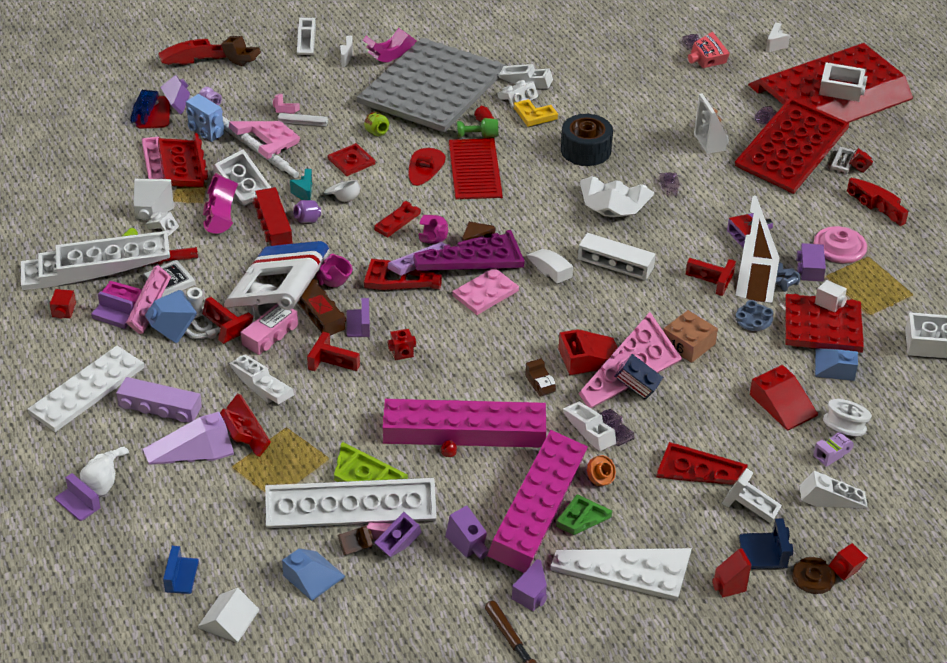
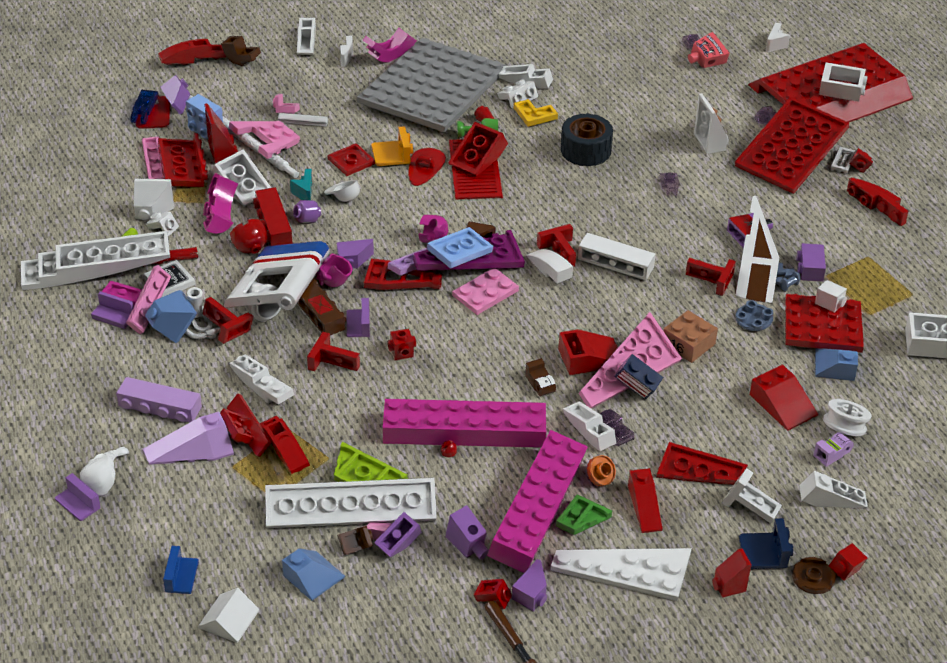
white plate [28,346,145,432] -> none
red brick [49,289,76,319] -> none
lavender wheel [199,87,222,105] -> none
bright pink brick [241,304,298,355] -> none
lime head [364,112,389,137] -> none
red plate [374,201,421,238] -> none
white brick [580,176,654,217] -> none
bright pink piece [813,226,867,264] -> none
none -> red slope [204,103,238,164]
none -> red cylinder [230,219,267,254]
none -> red slope [259,415,310,474]
none -> medium lavender slope [336,239,374,268]
none -> light orange bracket [371,126,413,166]
none -> light blue plate [427,227,493,268]
none -> red slope [448,122,508,176]
none -> red bracket [473,579,512,609]
none -> red bracket [537,224,576,267]
none -> red slope [628,468,663,533]

